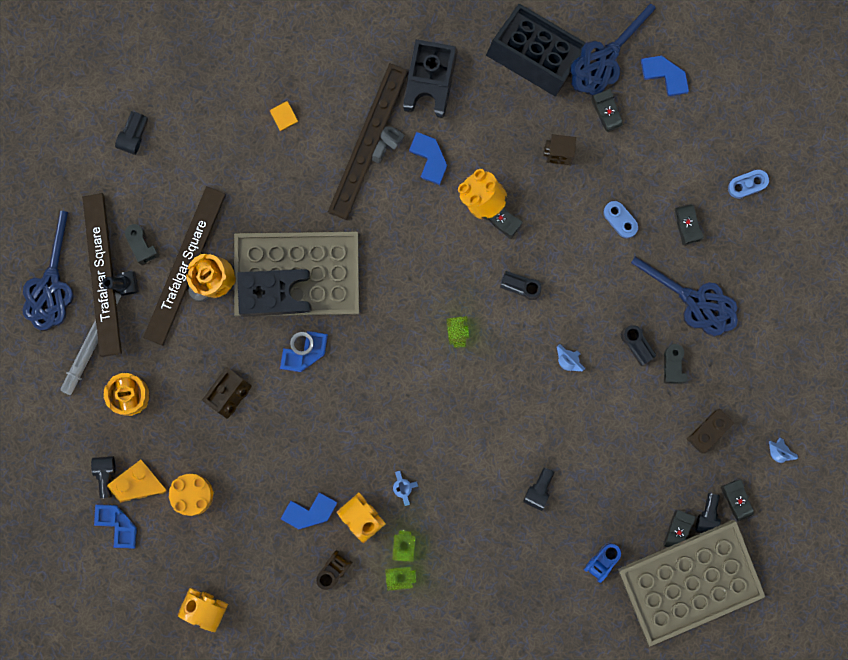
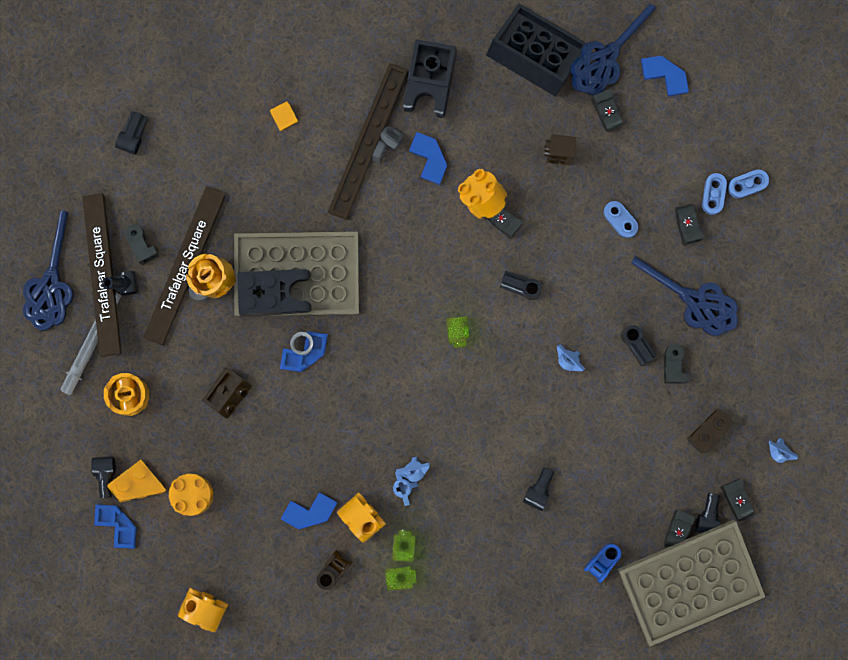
none -> medium blue piece [396,457,430,482]
none -> medium blue plate [702,173,727,215]

